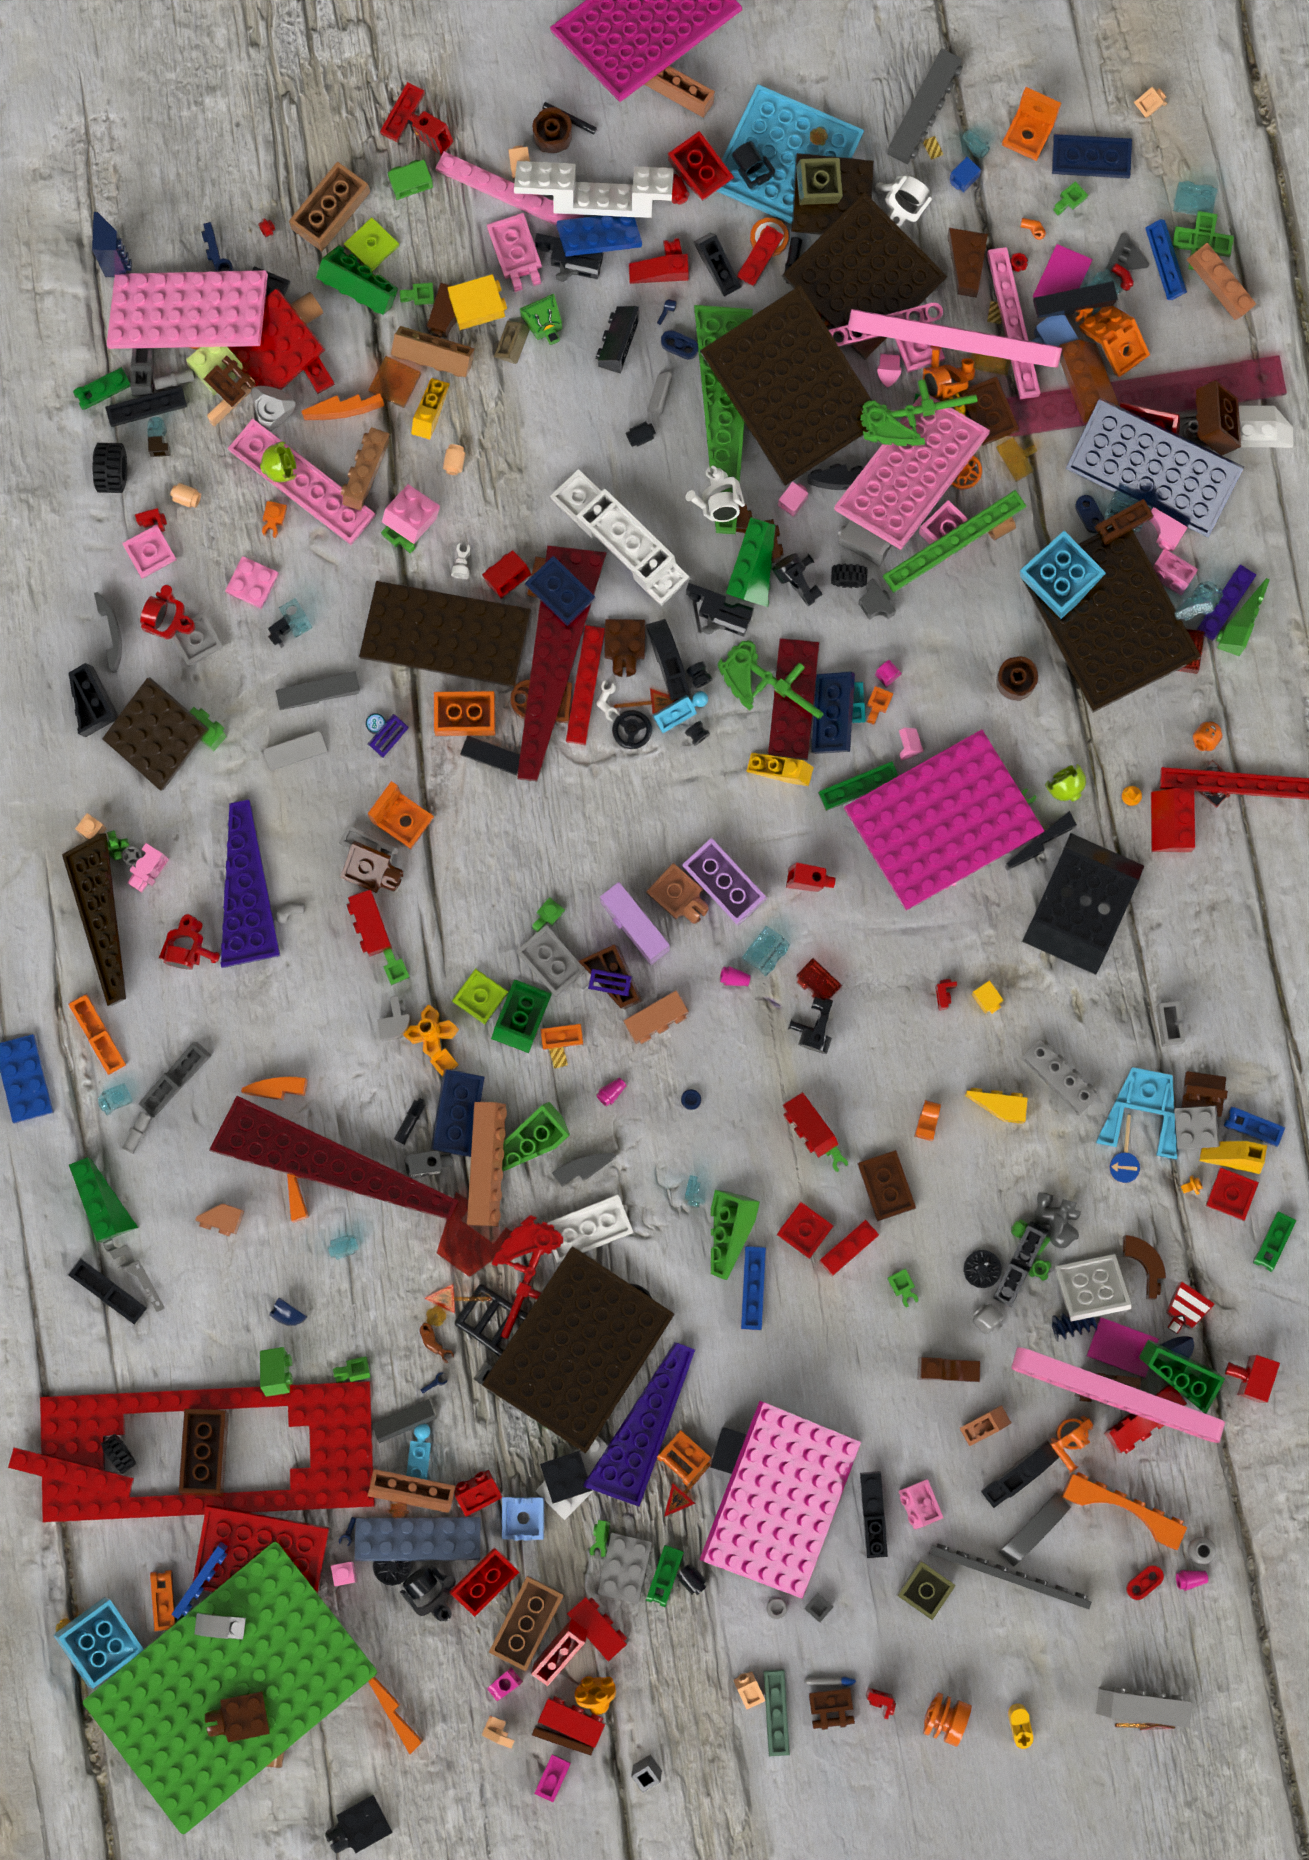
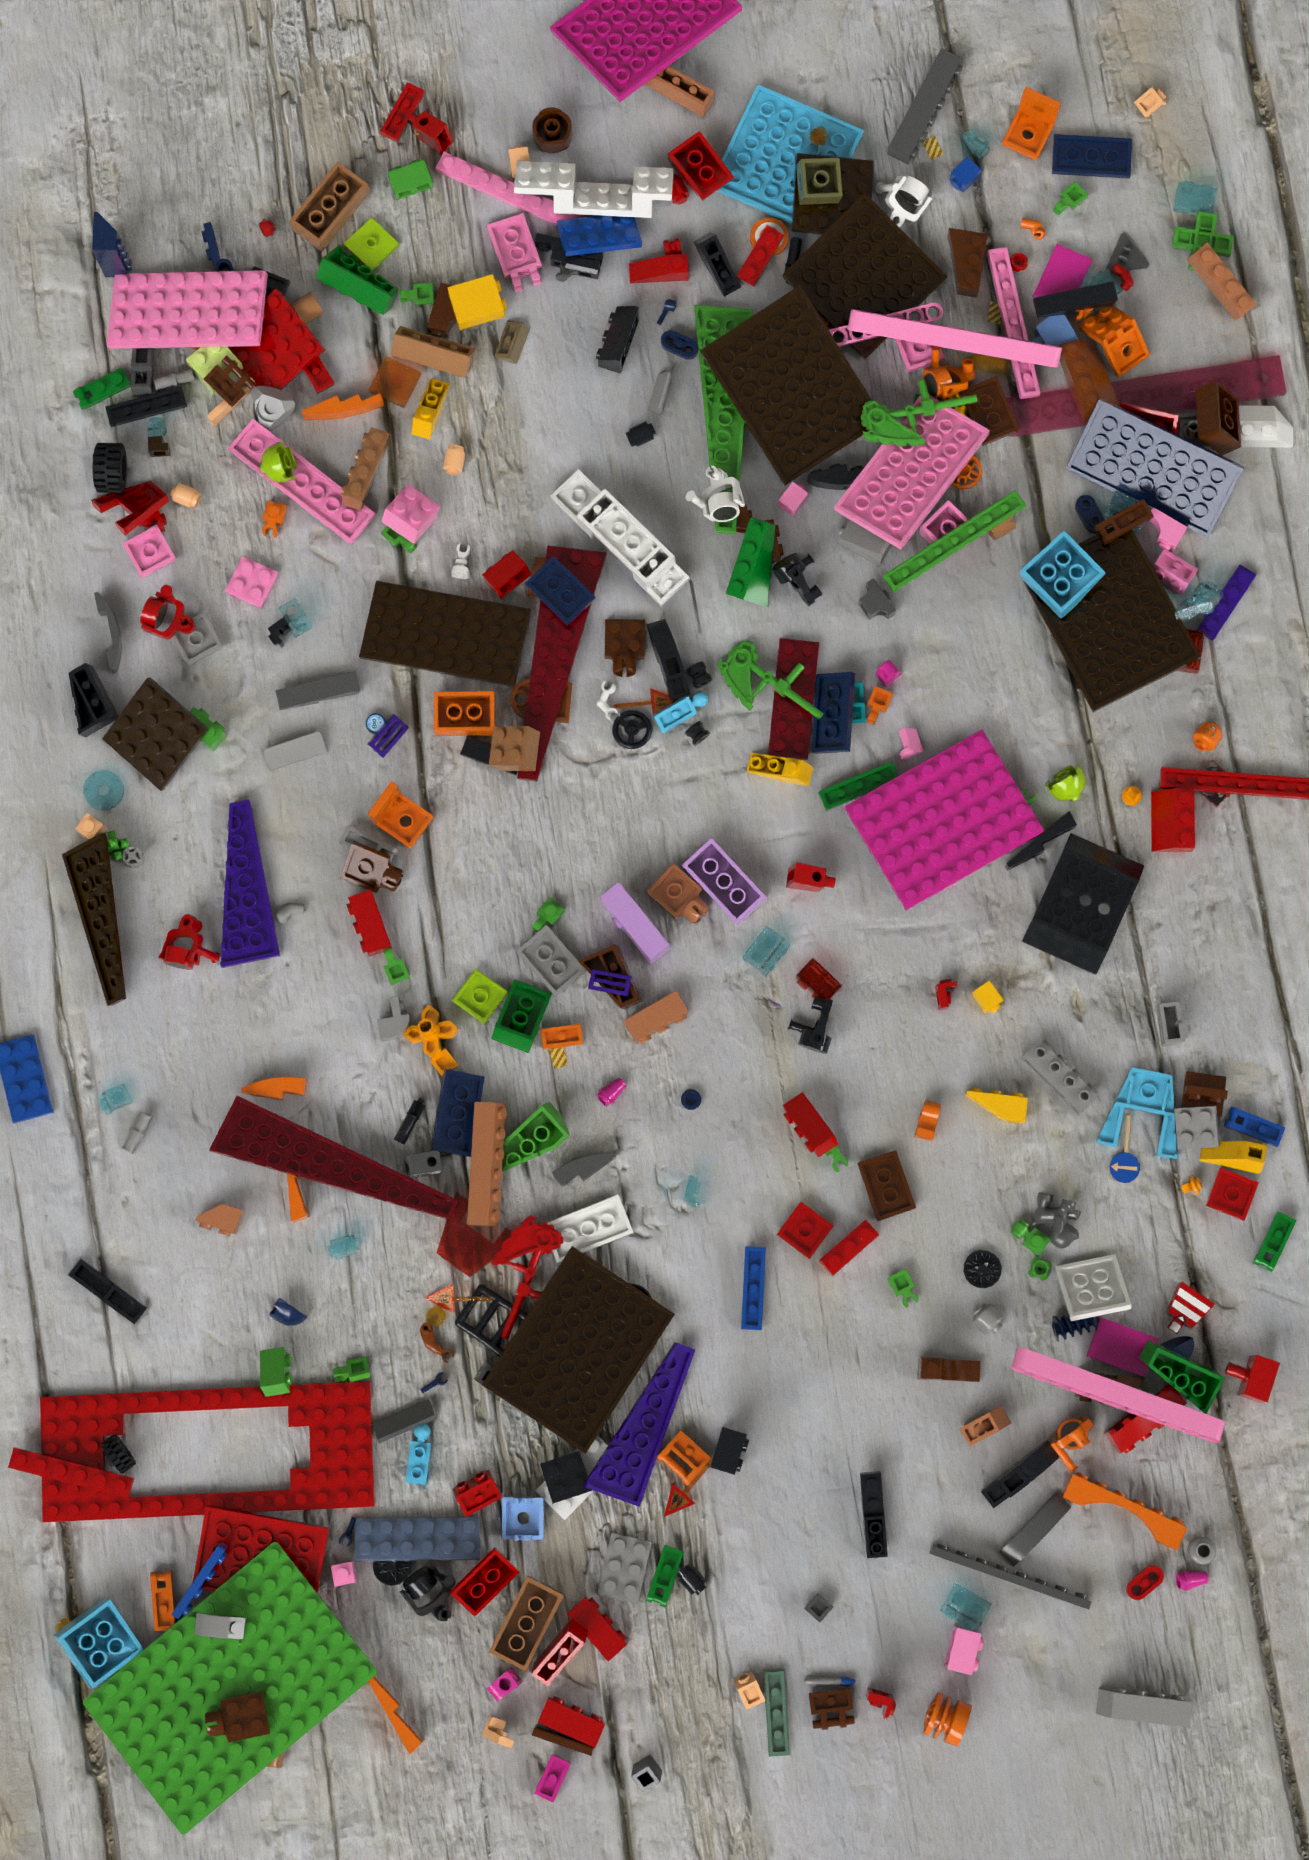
orange slope [68,993,126,1075] -> none
green wedge [69,1157,139,1243] -> none
light grey piece [102,1239,165,1312] -> none
bright pink hips [128,843,169,893] -> none
dark grey slope [139,1042,212,1117] -> none
reddish brown brick [179,1409,229,1496] -> none
black plate [325,1795,393,1854] -> none
nougat brick [367,1469,455,1513] -> none
clear orange plate [389,1503,409,1518] -> none
bright green torso [520,294,563,345] -> none
black bar [542,102,597,135] -> none
red plate [566,625,605,745] -> none
light orange plate [574,1676,616,1715] -> none
bright green plate [590,1520,611,1557] -> none
black plate [686,583,754,637] -> none
plate [699,1401,861,1599] -> none
bright green wedge [711,1190,760,1280] -> none
dark pink cone [720,966,751,987] -> none
black piece [732,141,775,188] -> none
light grey tile [766,1598,787,1619] -> none
black tyre [831,563,868,588] -> none
bright pink tile [877,354,901,388] -> none
olive brick [897,1560,956,1620] -> none
bright pink bracket [899,1479,944,1529] -> none
black slope [993,1221,1049,1307] -> none
clear yellow plate [996,437,1037,482] -> none
reddish brown brick [996,656,1038,701] -> none
yellow piece [1008,1703,1033,1749] -> none
clear orange piece [1115,1723,1175,1730] -> none
reddish brown arch [1122,1235,1166,1300] -> none
blue plate [1145,219,1187,300] -> none
bright green wedge [1216,578,1270,656] -> none
none -> clear light blue tile [83,770,124,811]
none -> red wing [91,480,169,536]
none -> medium nougat brick [489,726,540,771]
none -> clear light blue bracket [940,1583,992,1631]
none -> bright pink brick [944,1626,984,1676]

